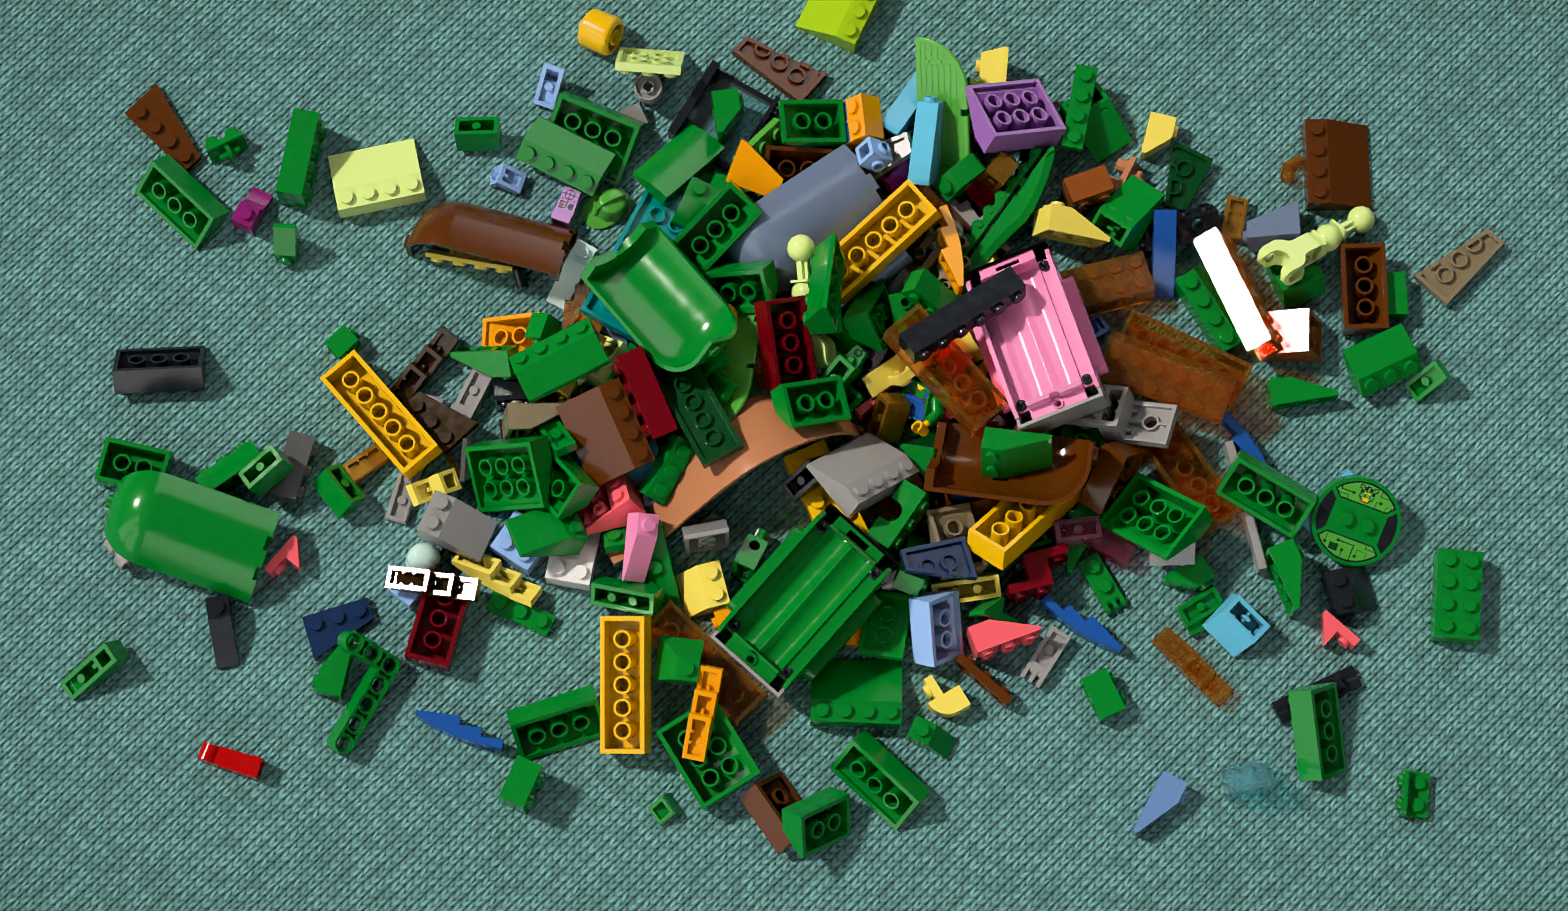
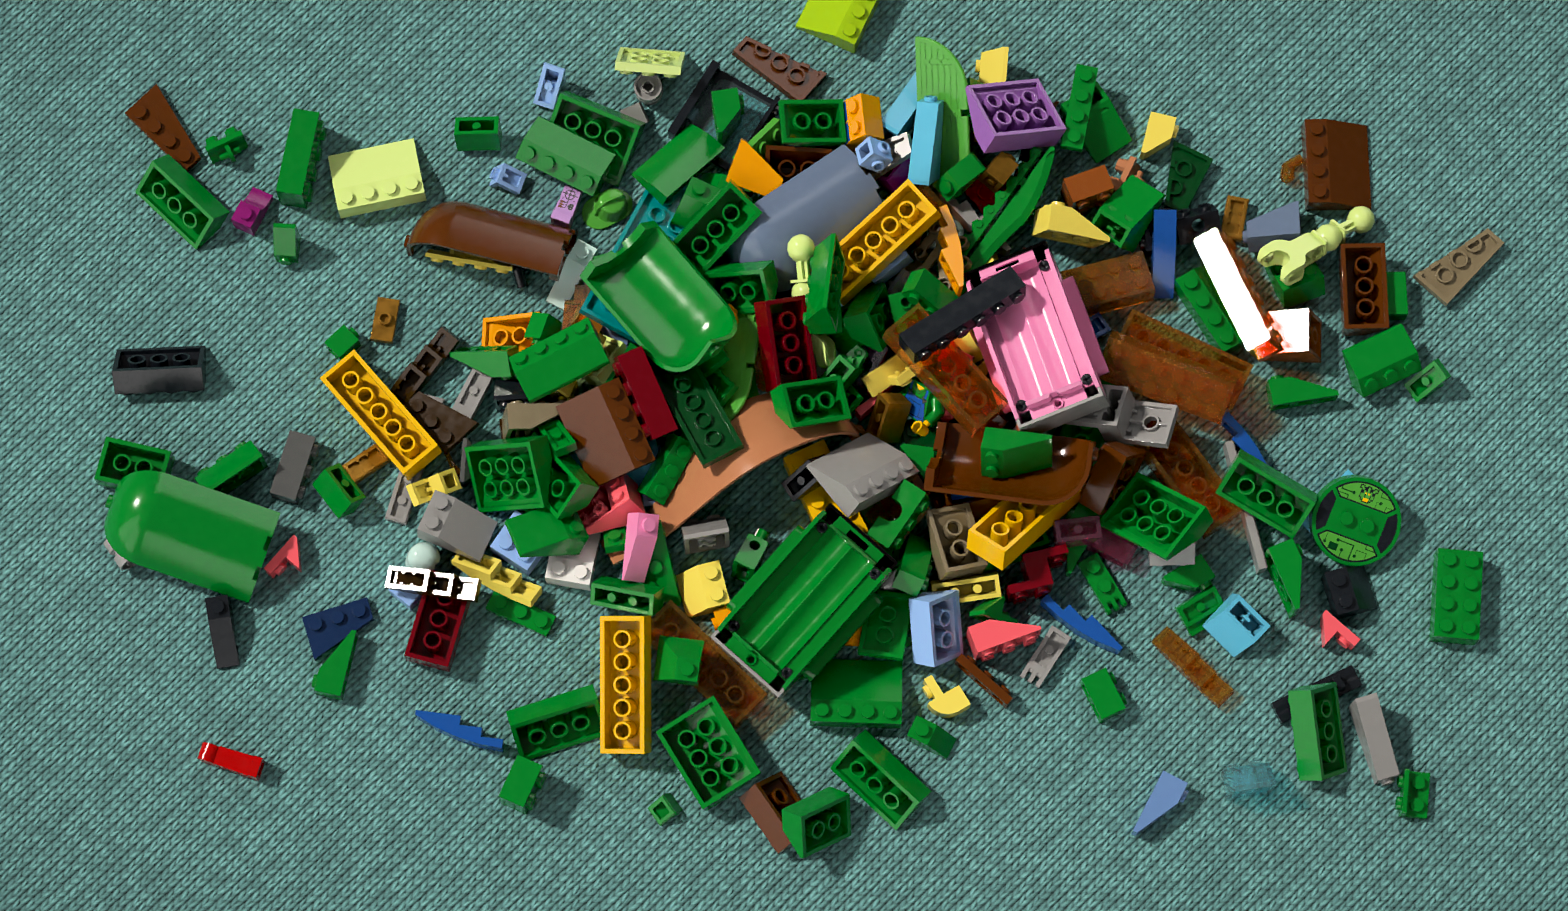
green slope [60,640,132,701] -> none
green brick [238,444,295,497] -> none
green beam [327,630,400,754] -> none
yellow head [578,9,624,56] -> none
light orange slope [682,664,724,762] -> none
dark blue wing [899,536,978,581] -> none
none -> pearl gold plate [370,297,400,344]
none -> light grey slope [1348,693,1399,786]

